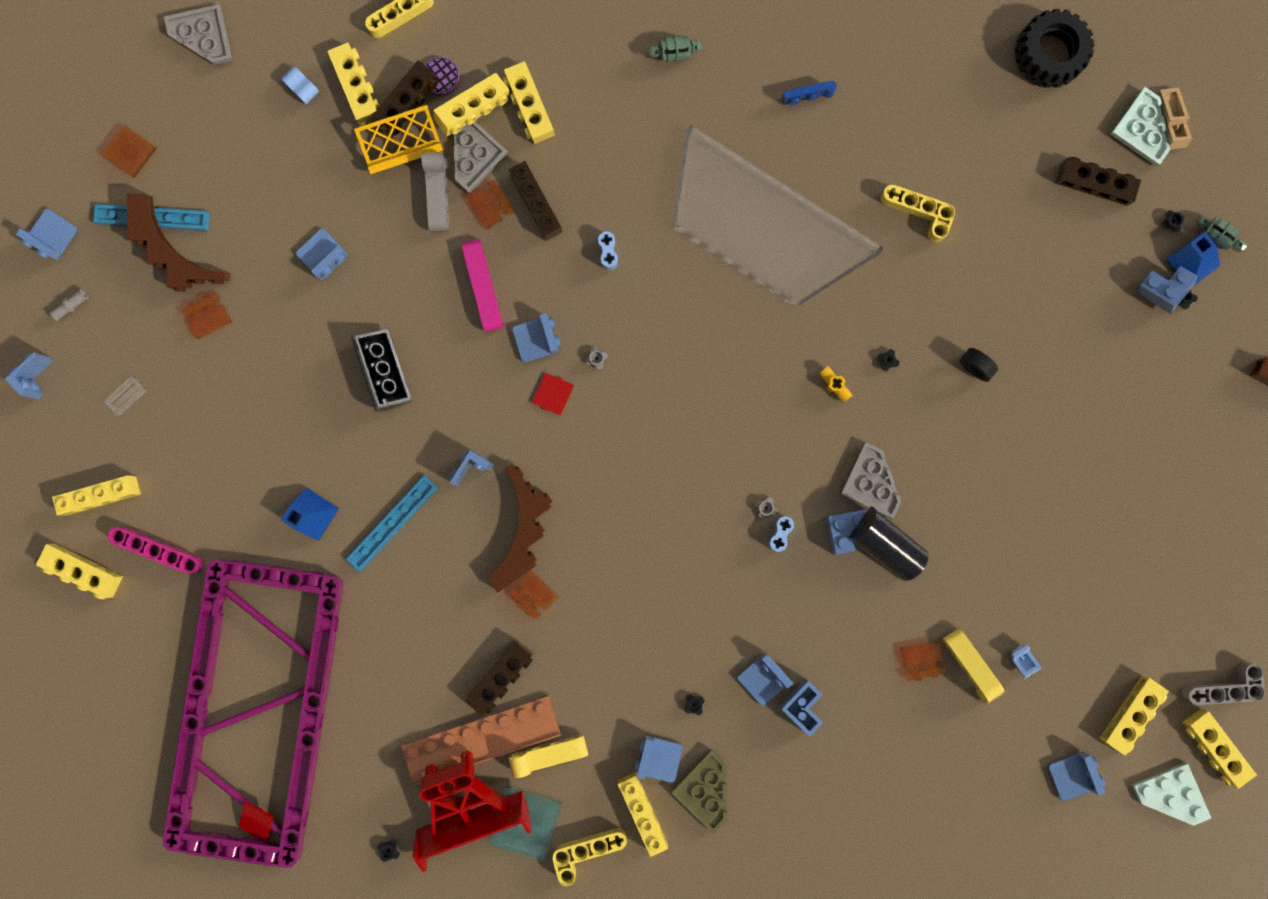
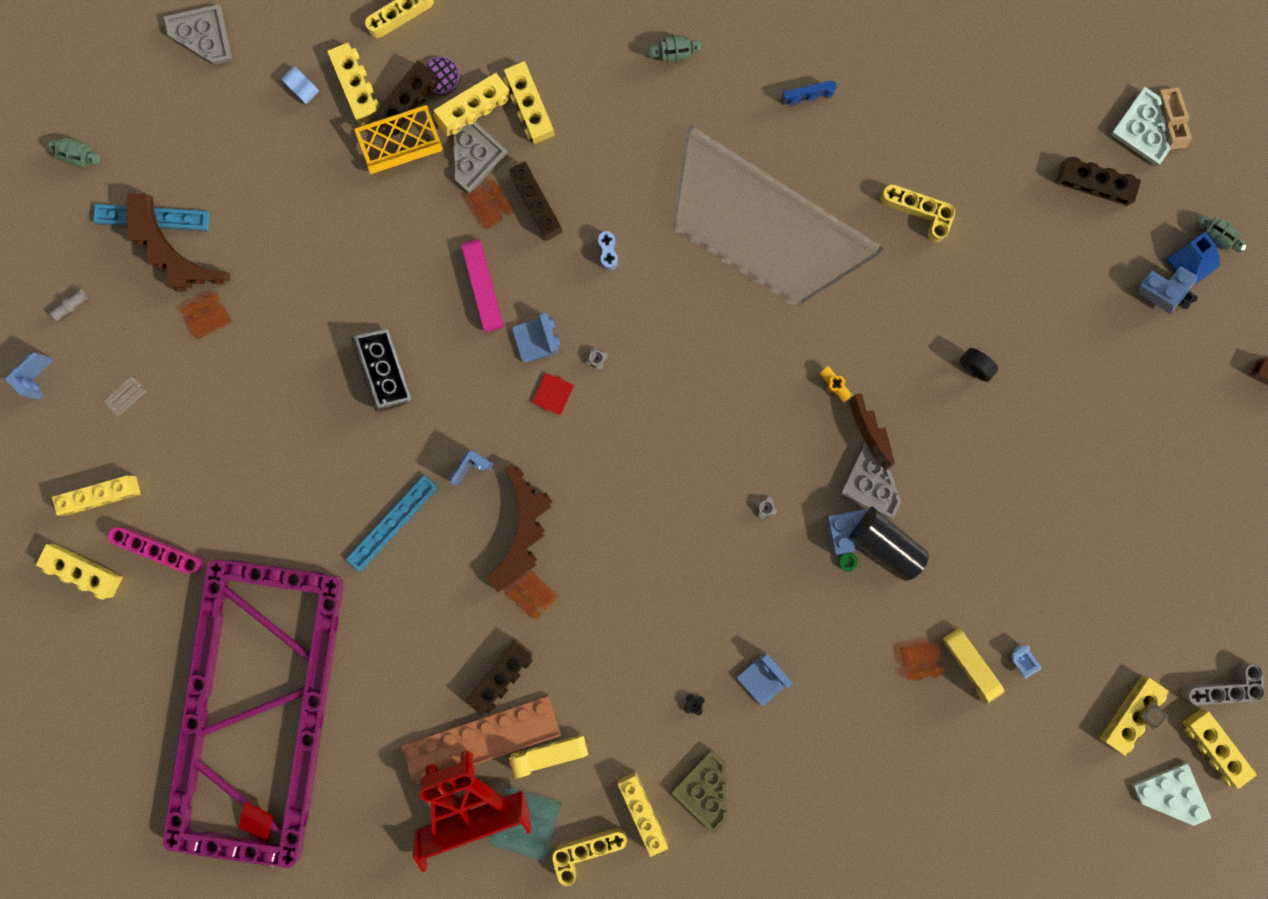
medium blue bracket [16,209,78,260] -> none
clear orange plate [102,125,157,178] -> none
blue slope [281,488,339,541] -> none
medium blue bracket [296,229,349,281] -> none
black plate [378,840,400,862] -> none
light grey beam [421,152,449,232] -> none
medium blue bracket [634,735,683,783] -> none
light blue axle [768,516,794,552] -> none
medium blue brick [779,678,823,737] -> none
black plate [877,349,899,371] -> none
black tyre [1015,9,1095,88] -> none
medium blue bracket [1048,751,1106,801] -> none
black plate [1162,210,1184,232] -> none
none -> sand green piece [47,138,101,167]
none -> green tile [838,552,858,571]
none -> reddish brown slope [849,393,895,470]
none -> tile [1138,701,1168,730]

